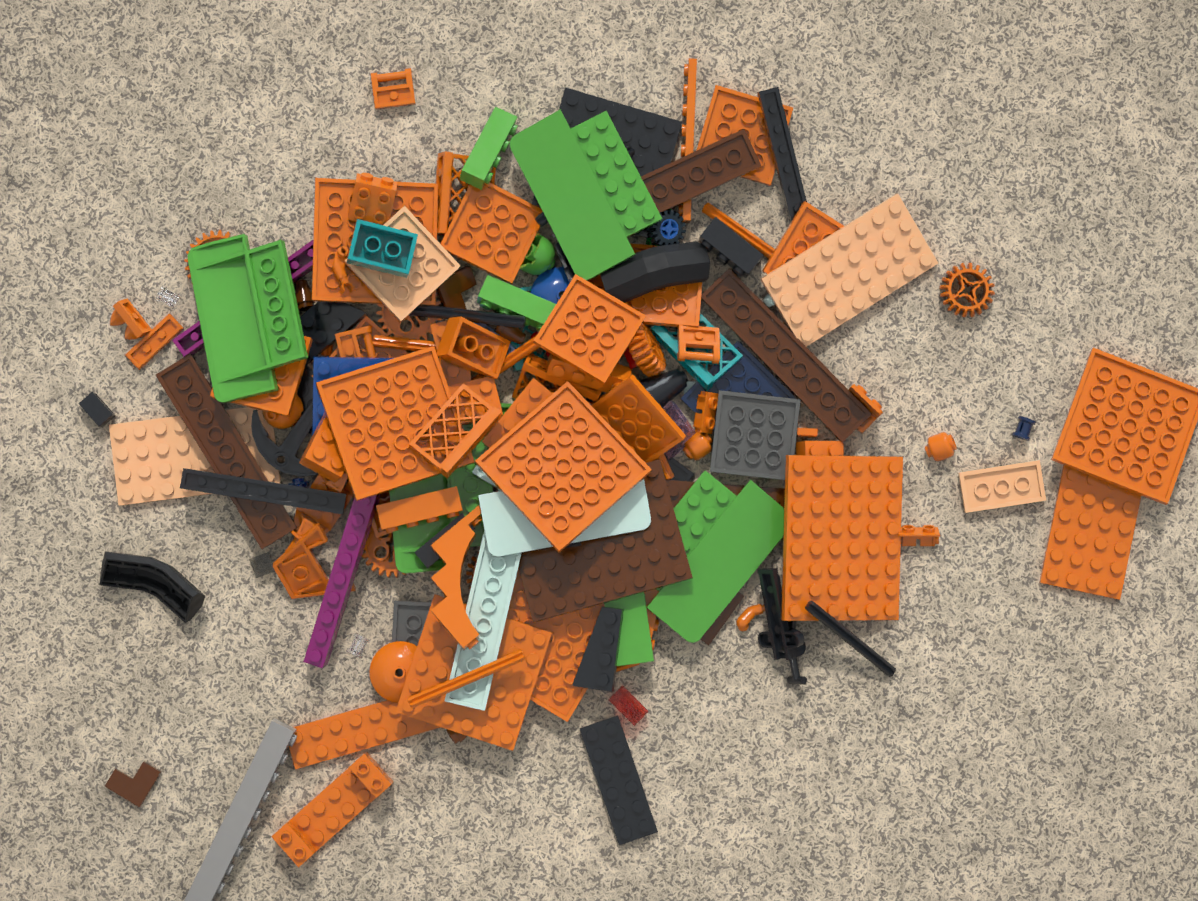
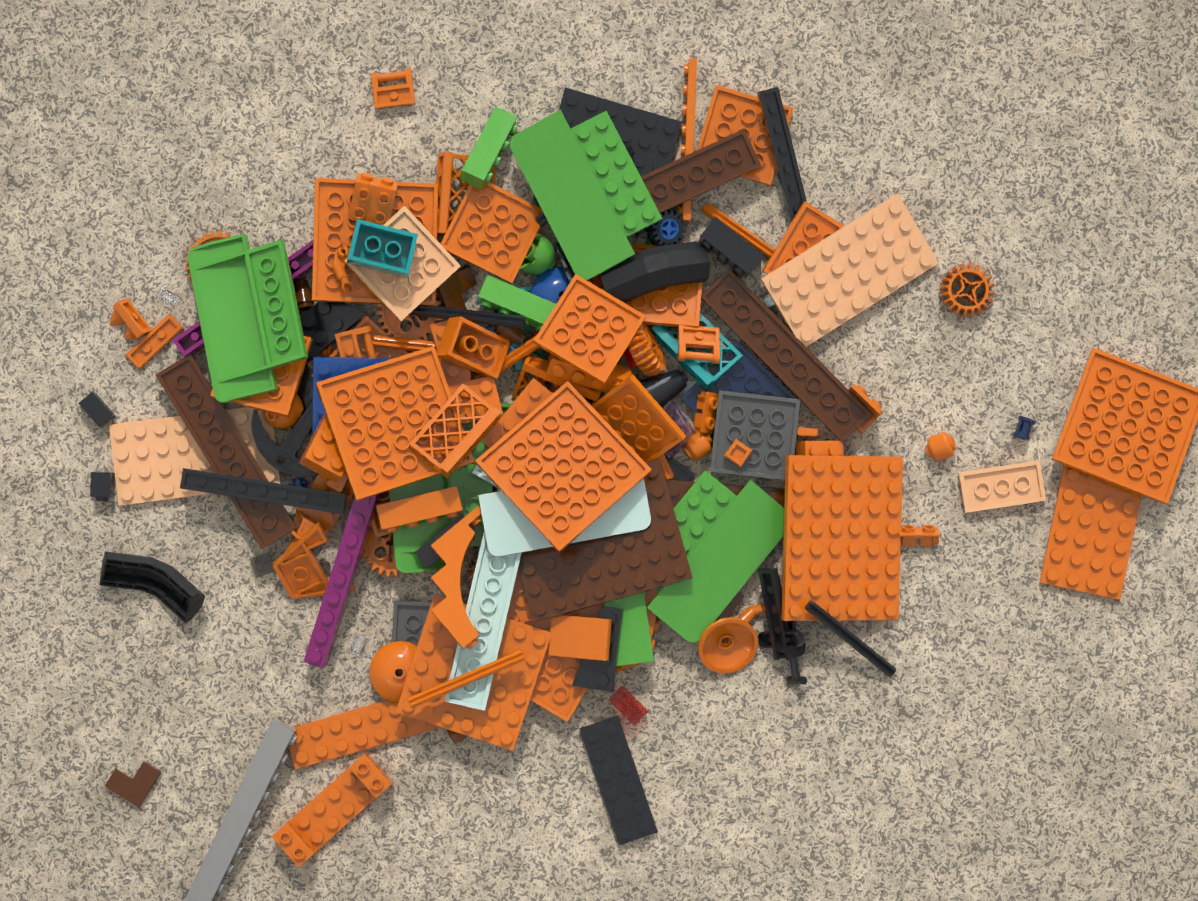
none -> black brick [90,472,115,501]
none -> orange tile [548,615,612,661]
none -> orange dish [698,617,758,674]
none -> orange tile [724,439,752,467]

